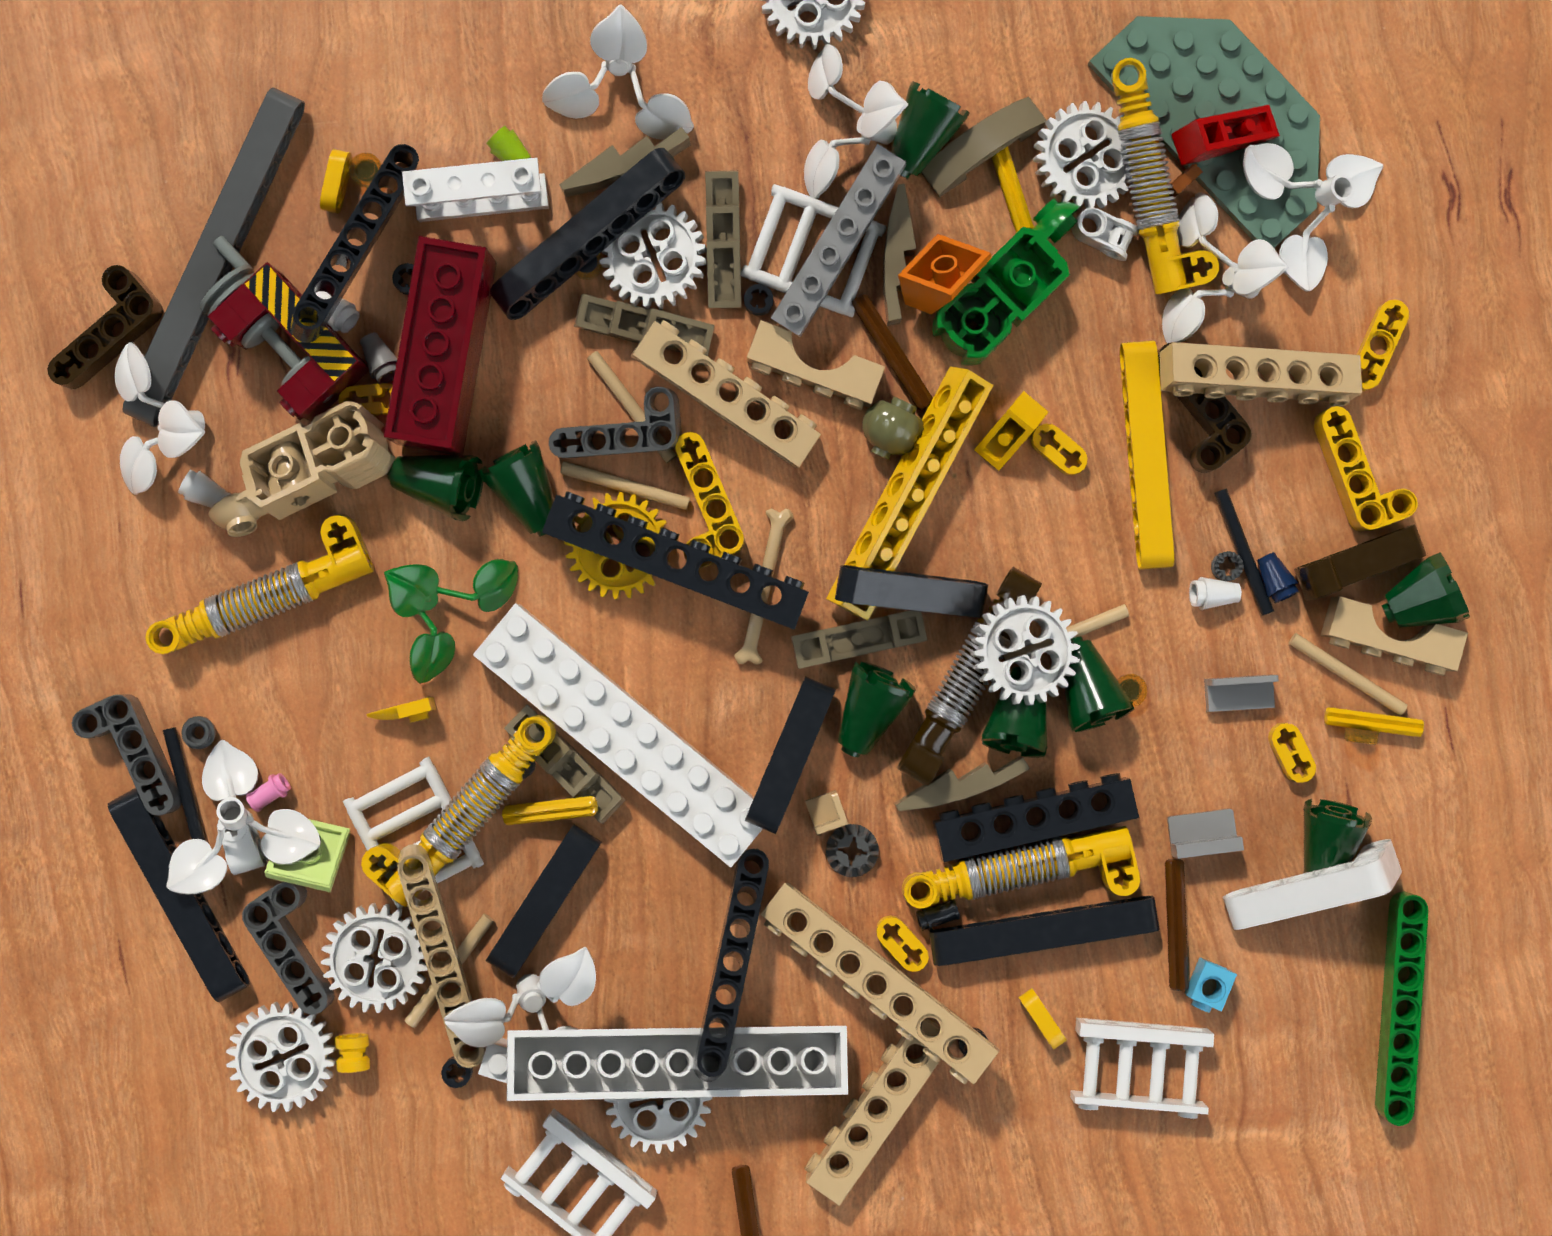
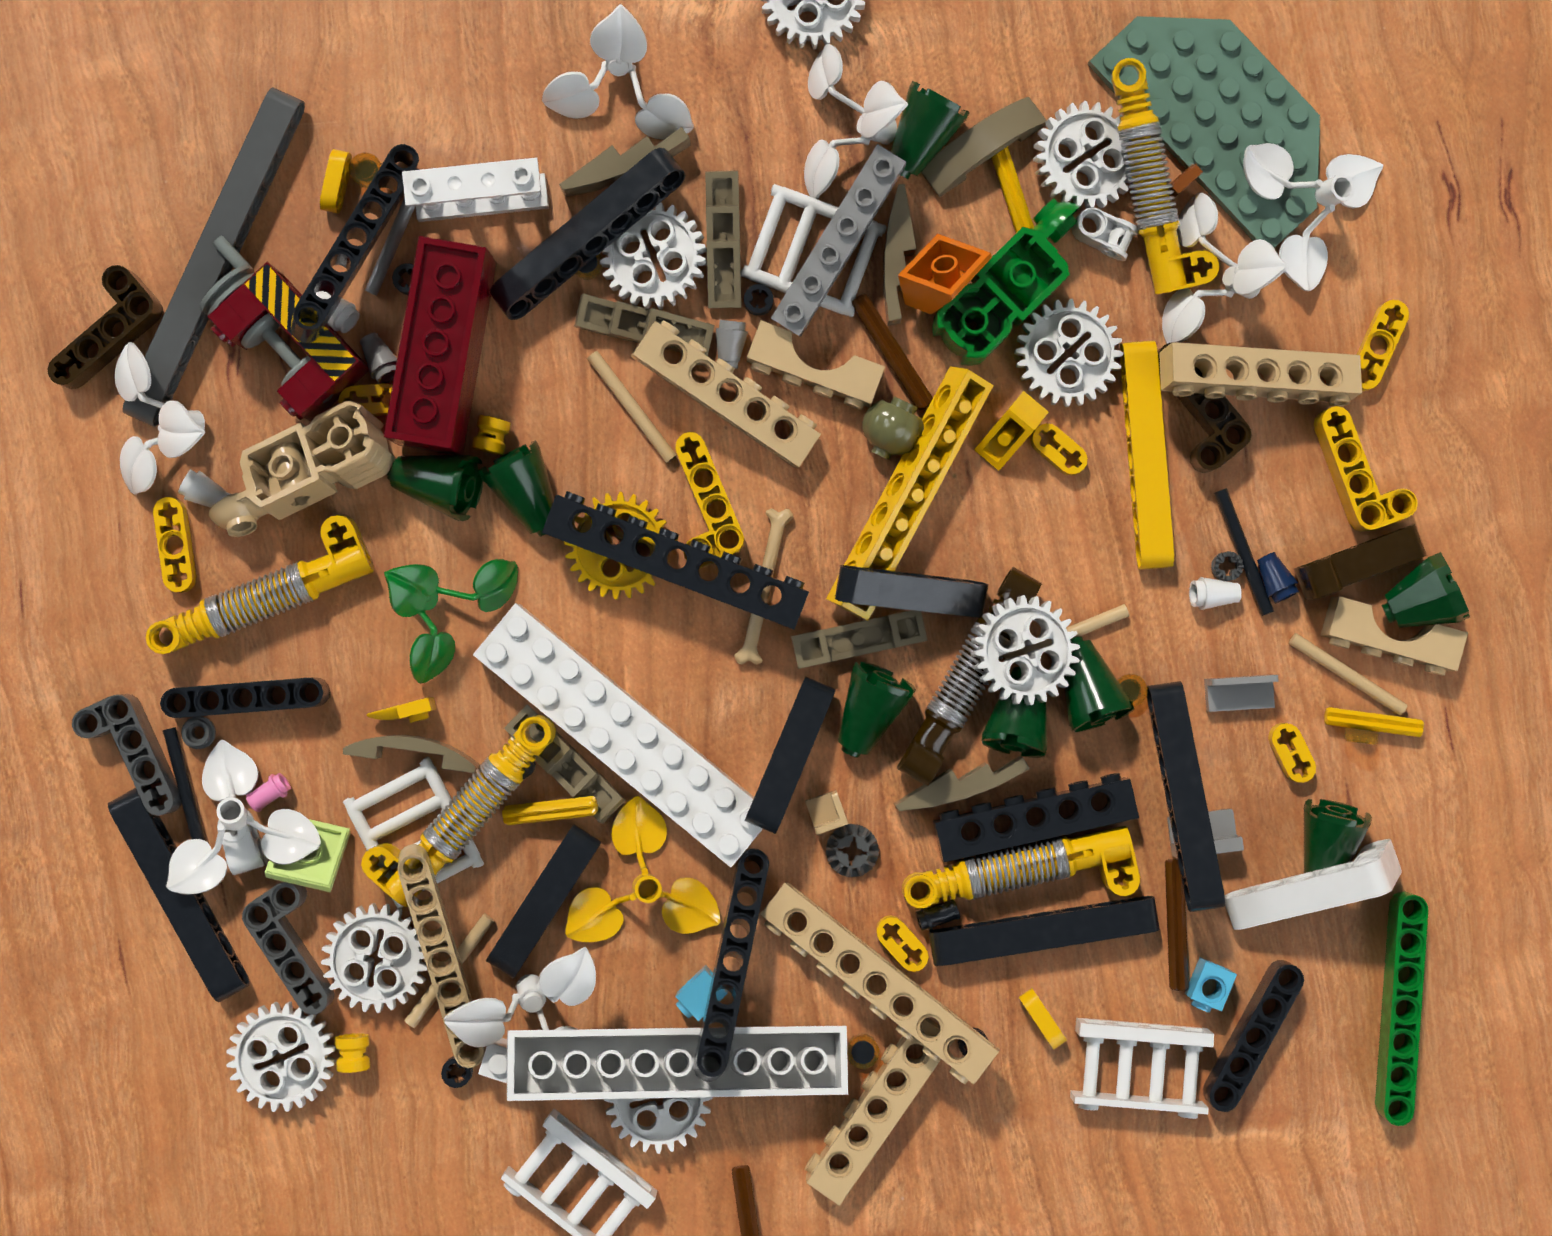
lime cone [486,126,531,161] -> none
dark grey beam [548,387,682,458] -> none
tan bar [560,461,690,510] -> none
red slope [1171,105,1280,165] -> none
none -> yellow beam [153,497,197,593]
none -> black beam [160,677,330,718]
none -> dark tan slope [342,735,480,773]
none -> light grey bar [365,169,419,296]
none -> yellow wheel [471,415,511,455]
none -> yellow plant [565,796,721,942]
none -> medium azure brick [676,965,728,1021]
none -> light grey cone [716,320,748,369]
none -> tile [847,1034,879,1069]
none -> white gear [1014,299,1123,407]
none -> black beam [1146,681,1225,912]
none -> black beam [1203,960,1304,1112]

